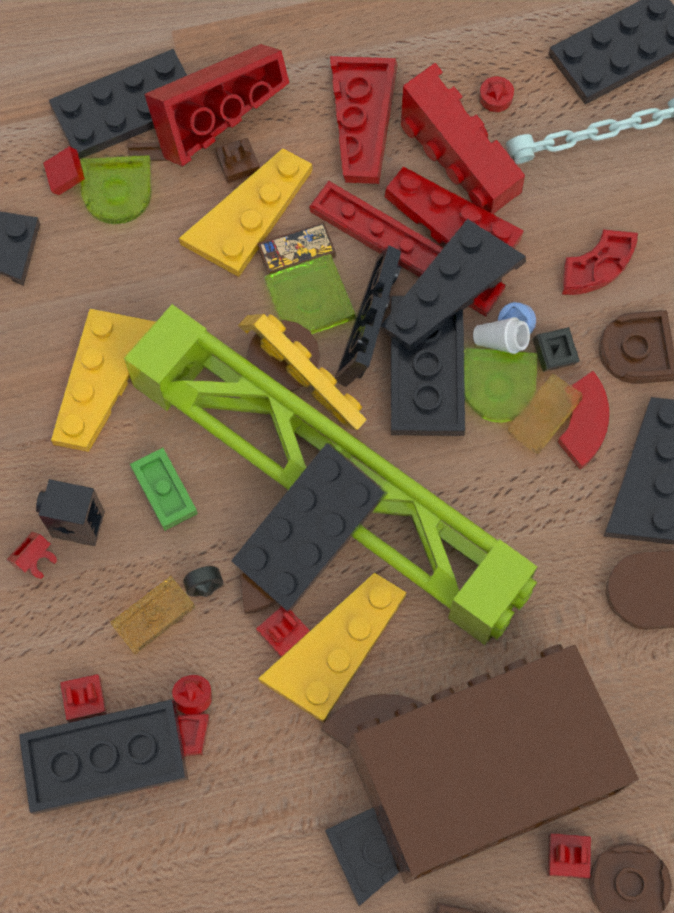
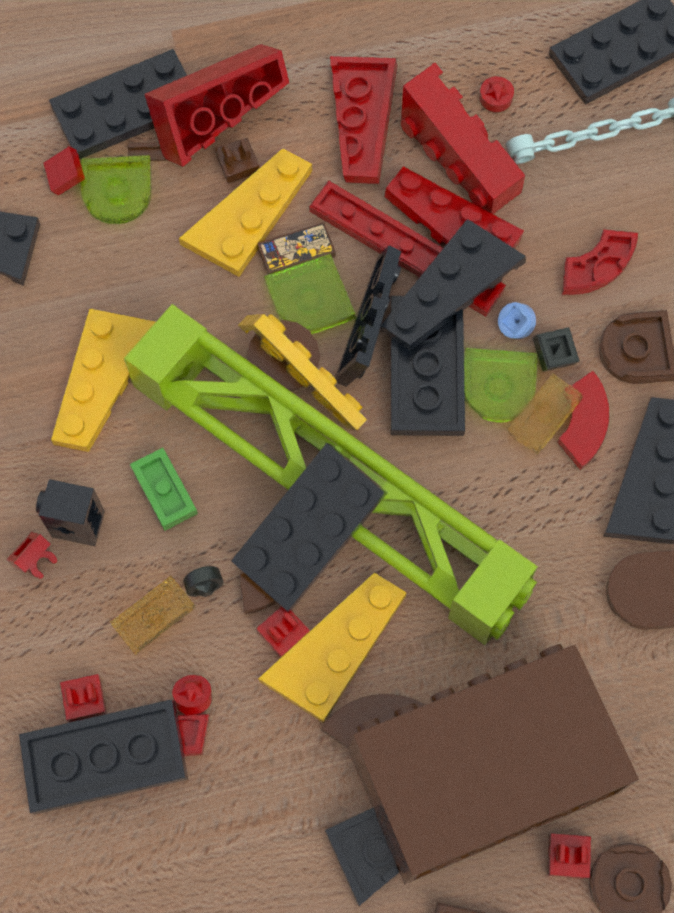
white cone [473,317,530,354] -> none

